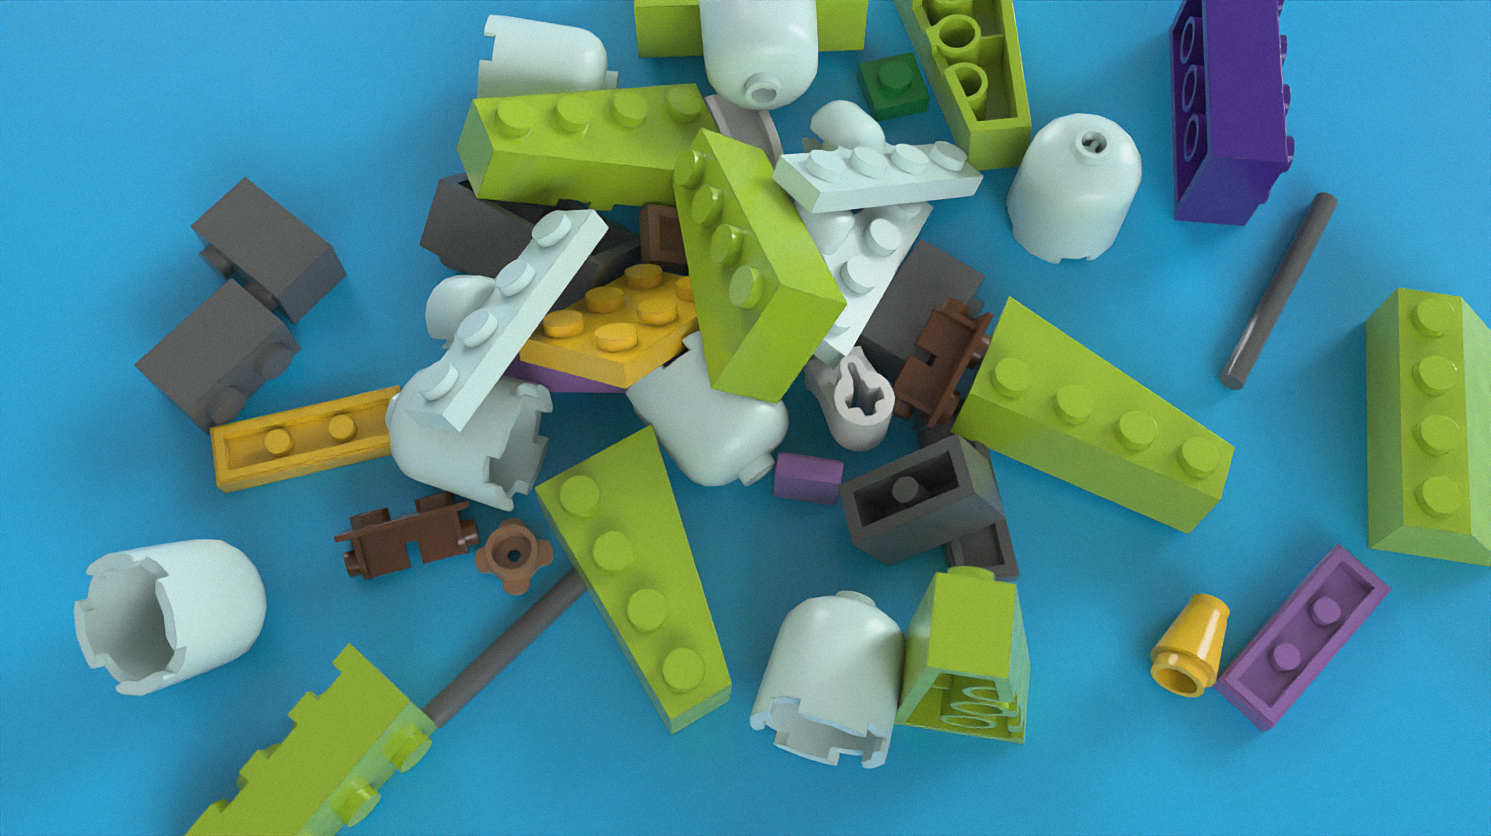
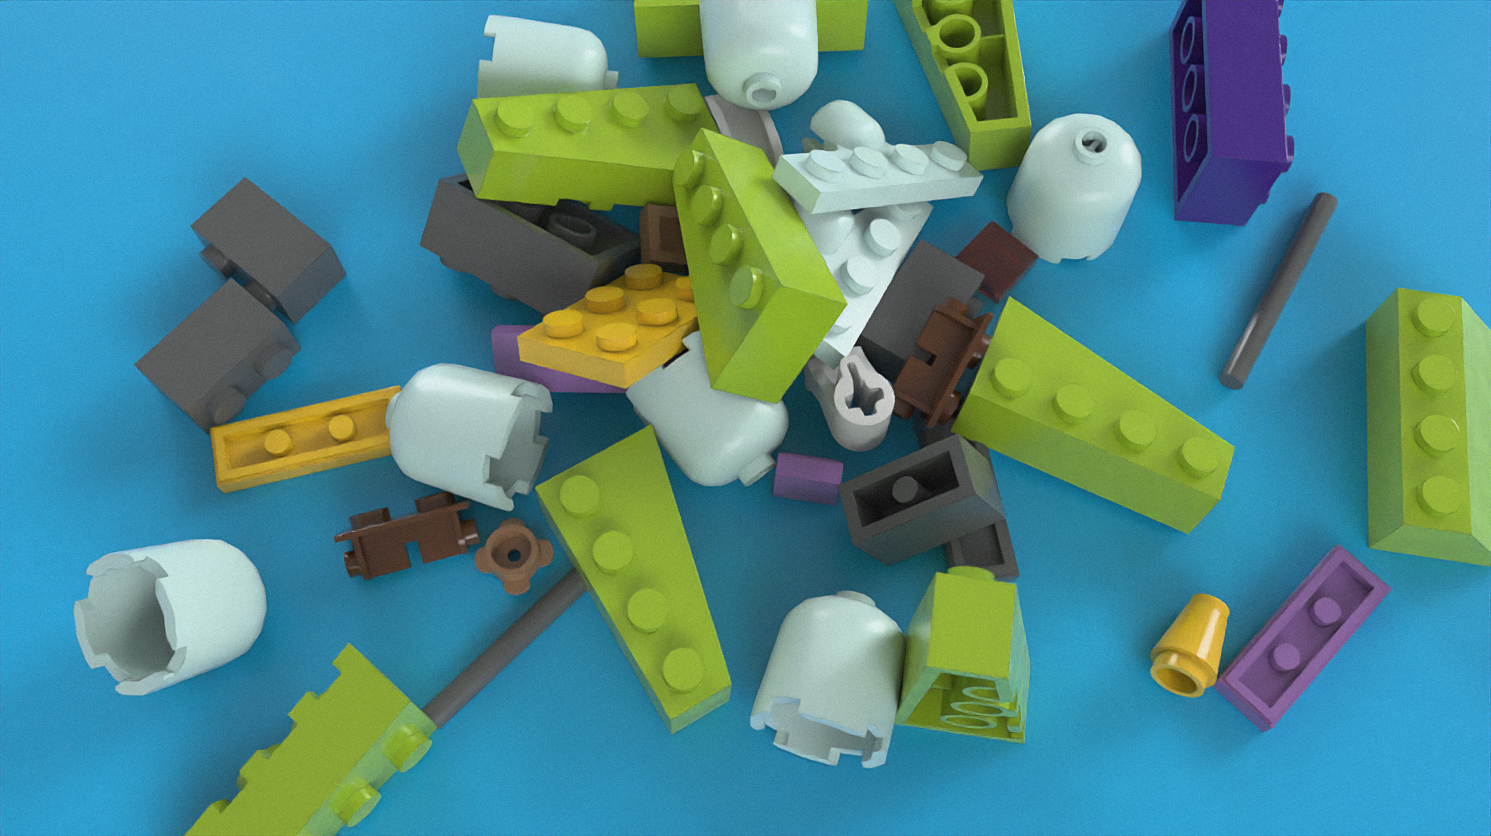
light aqua plate [403,209,609,432] -> none
green plate [857,52,930,122] -> none
none -> clear red tile [955,220,1039,305]

